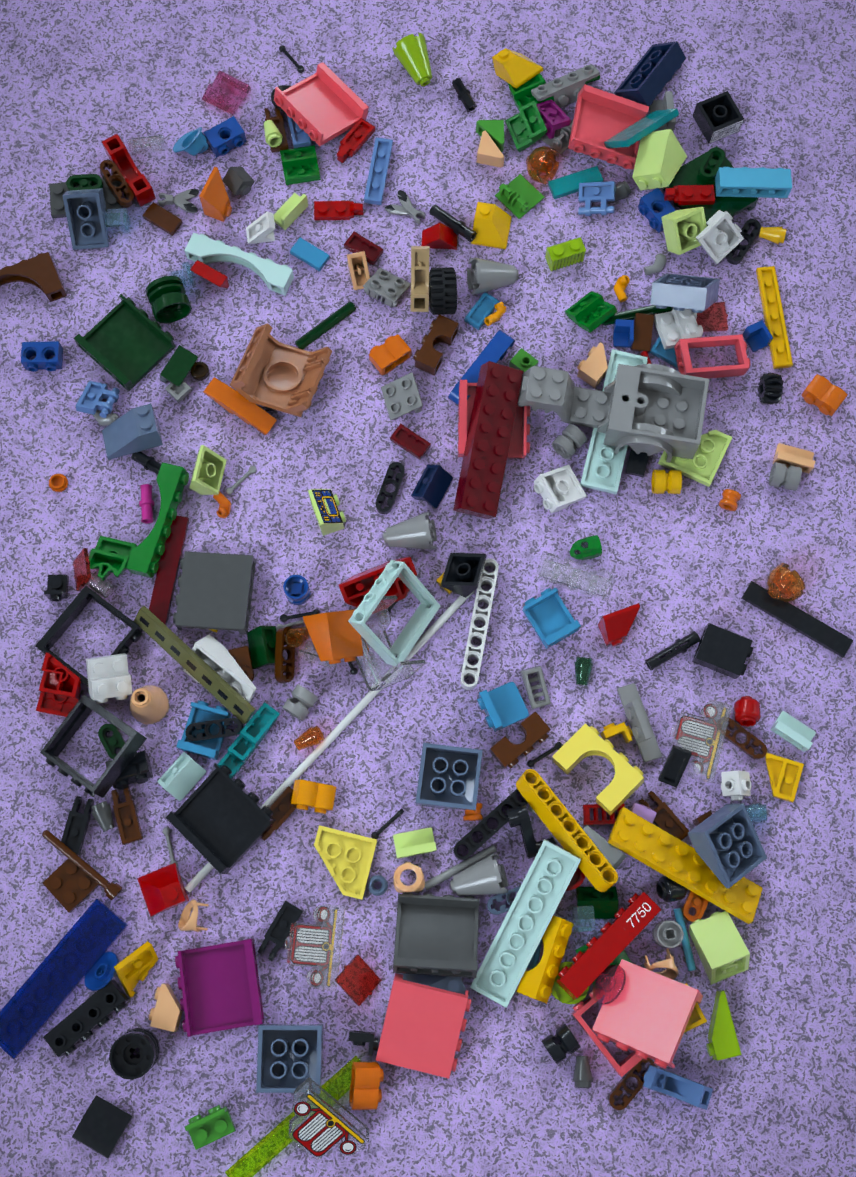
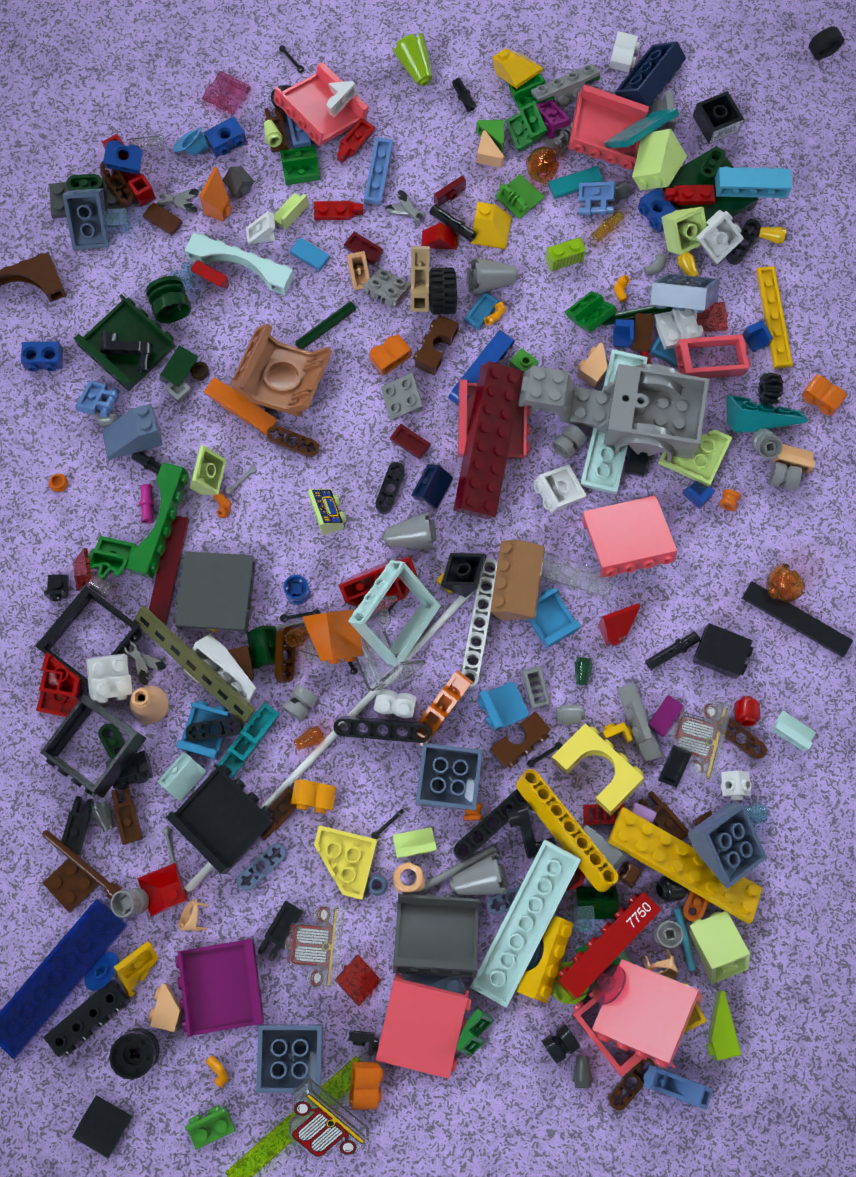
green rock [569,535,602,560] -> none
yellow wheel [651,469,682,494] -> none
yellow wing [765,753,804,803] -> none
none -> black beam [100,331,153,373]
none -> blue brick [103,140,143,175]
none -> light grey wheel [111,888,149,918]
none -> light grey piece [124,641,166,685]
none -> light orange arm [206,1055,229,1088]
none -> sand blue beam [237,844,287,890]
none -> reddish brown beam [267,425,319,458]
none -> white slope [326,81,358,117]
none -> black beam [333,716,432,743]
none -> white brick [374,689,417,718]
none -> orange slope [417,670,473,746]
none -> dark red plate [434,175,466,207]
none -> green slope [456,1009,495,1056]
none -> medium nougat slope [490,540,545,620]
none -> light grey brick [556,704,585,725]
none -> coral panel [582,495,677,578]
none -> clear yellow pin [591,209,624,242]
none -> white brick [609,31,640,73]
none -> reddish brown leg [617,862,642,889]
none -> magenta tile [648,695,684,737]
none -> yellow cone [677,251,699,276]
none -> blue panel [683,481,715,509]
none -> teal wedge [726,395,808,433]
none -> light grey wheel [751,428,782,459]
none -> black tyre [808,26,845,60]

